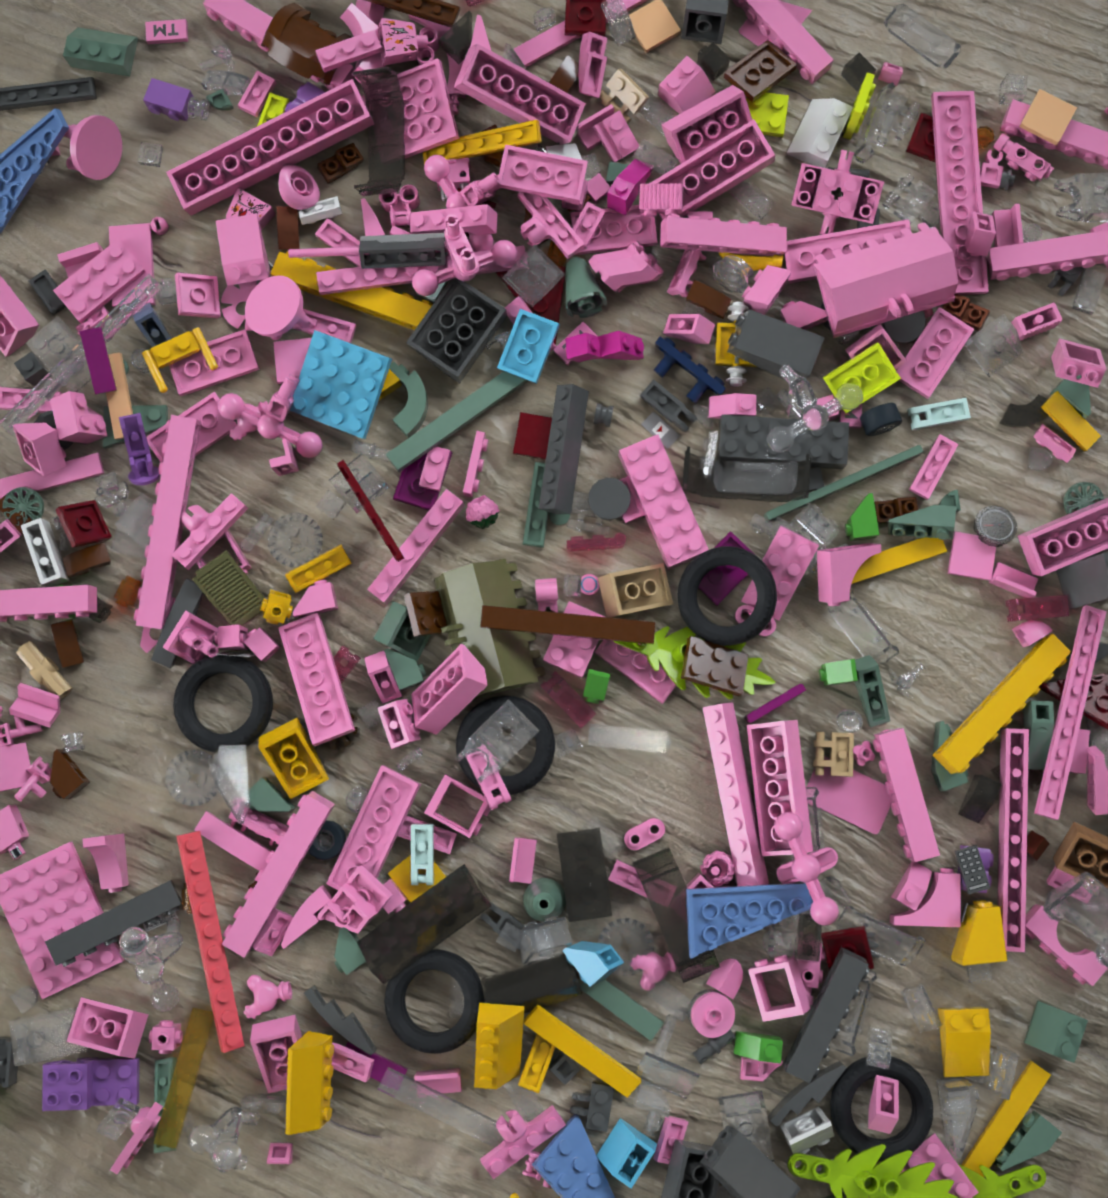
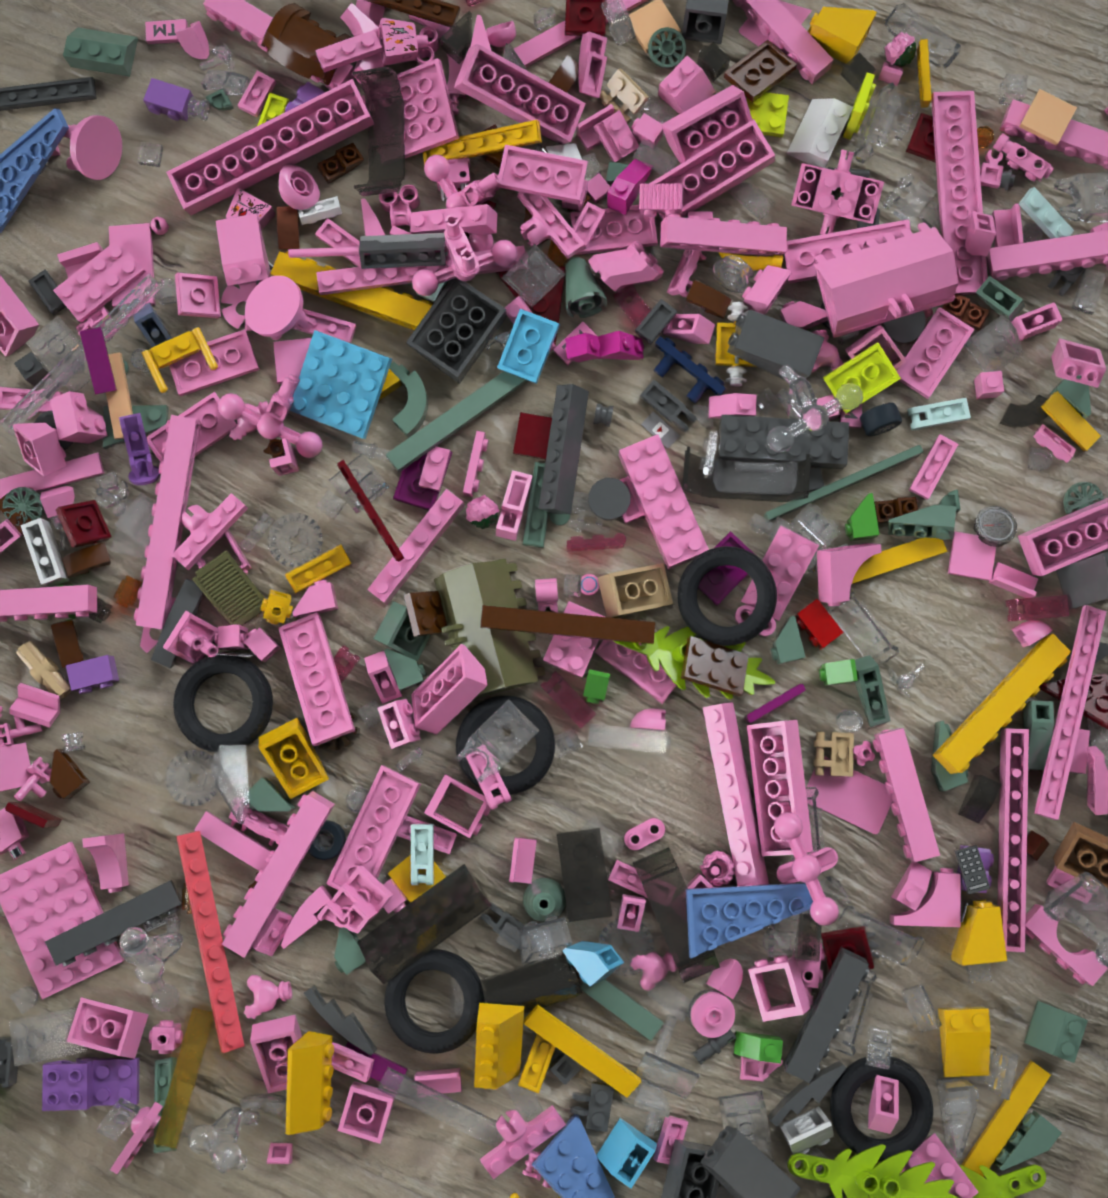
none -> dark red tile [5,802,62,828]
none -> bright pink brick [40,486,75,518]
none -> medium lavender brick [66,655,119,694]
none -> bright pink brick [175,21,209,59]
none -> reddish brown plate [263,439,285,458]
none -> bright pink brick [337,1081,396,1144]
none -> bright pink hair [486,21,516,48]
none -> bright pink slope [496,470,533,541]
none -> clear pink plate [613,286,664,343]
none -> bright pink slope [617,894,646,932]
none -> bright pink brick [630,708,666,731]
none -> bright pink brick [631,113,664,151]
none -> dark grey tile [635,299,678,345]
none -> sand green wheel [648,27,686,68]
none -> sand green slope [770,616,806,665]
none -> red brick [794,599,844,650]
none -> yellow slope [808,7,877,66]
none -> bright pink animal [811,330,843,373]
none -> bright pink piece [884,32,917,67]
none -> yellow tile [917,39,931,108]
none -> bright pink brick [974,371,1004,400]
none -> sand green slope [976,276,1025,322]
none -> light aqua plate [1019,187,1074,239]

